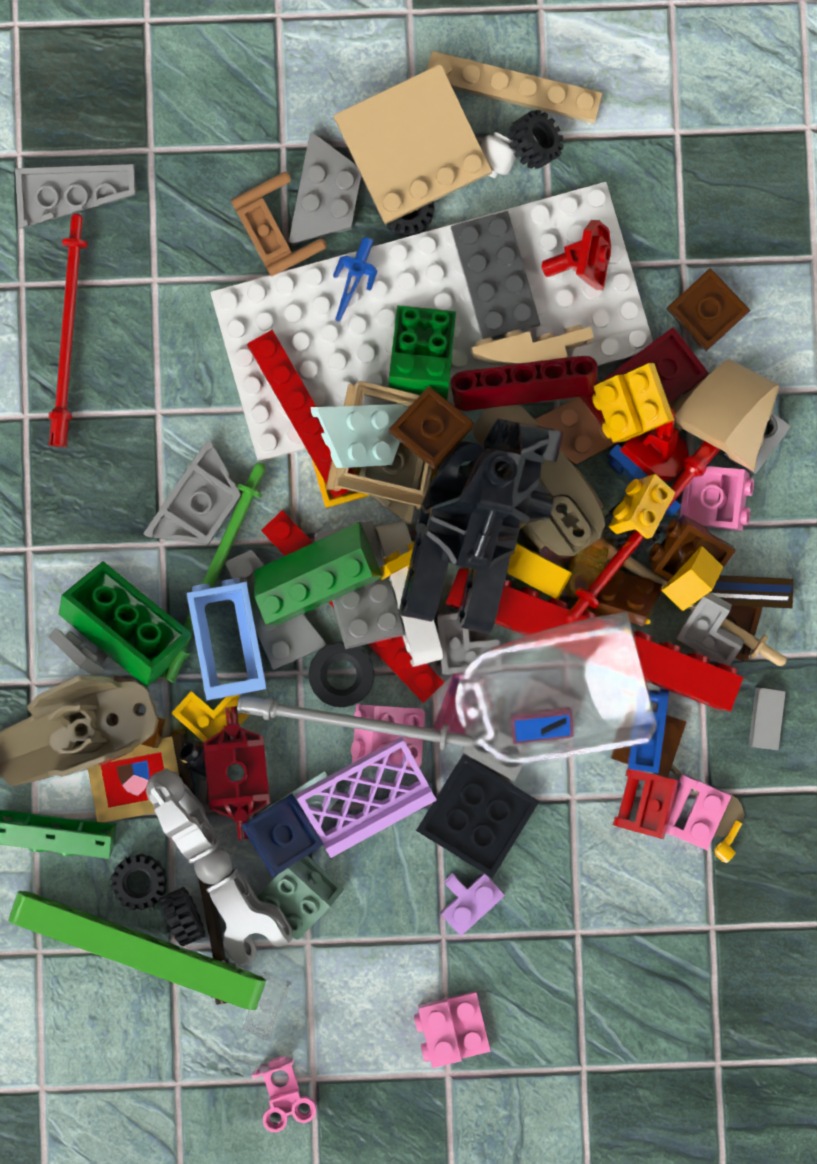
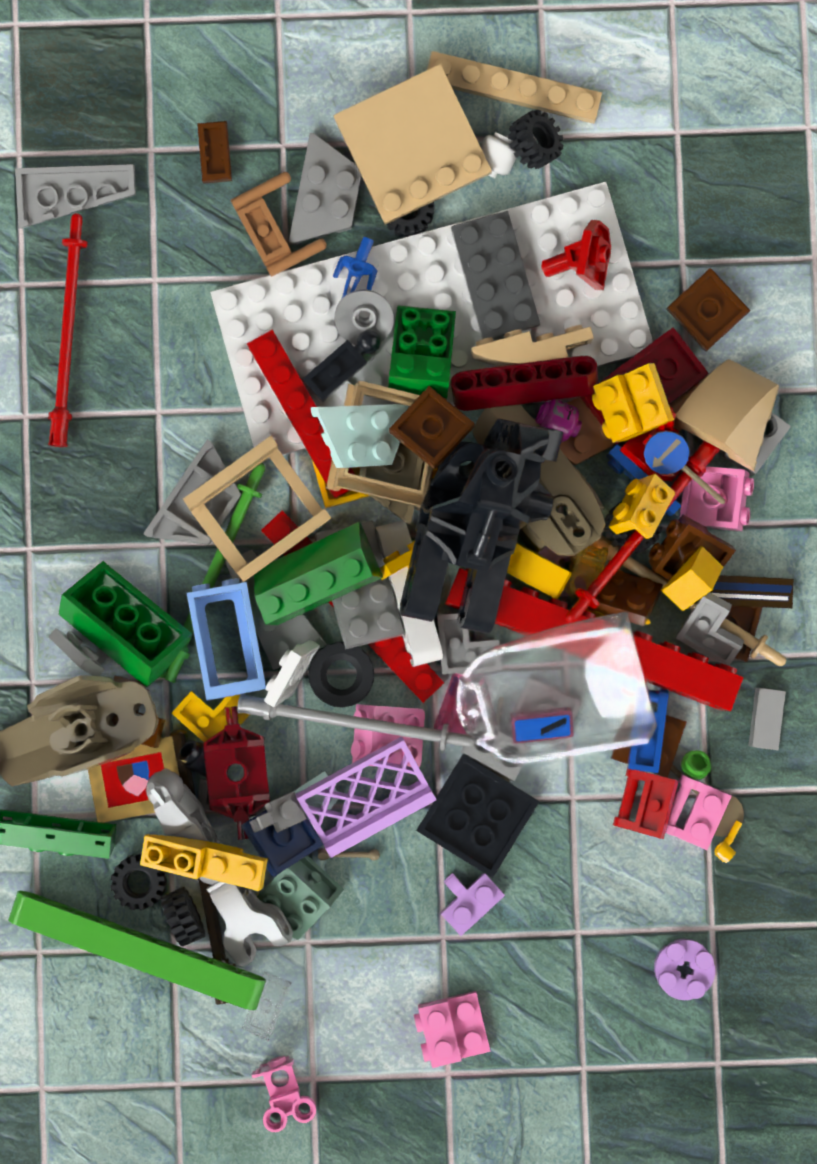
none -> yellow slope [140,834,268,891]
none -> tan piece [183,436,332,582]
none -> reddish brown plate [197,121,232,184]
none -> light grey plate [250,792,307,833]
none -> white plate [264,639,320,707]
none -> black plate [303,330,381,403]
none -> dark tan hinge [318,848,380,861]
none -> light grey dish [334,290,394,345]
none -> magenta head [535,399,582,443]
none -> blue piece [644,431,726,504]
none -> lavender plate [654,938,715,1000]
none -> bright green plate [681,750,711,780]

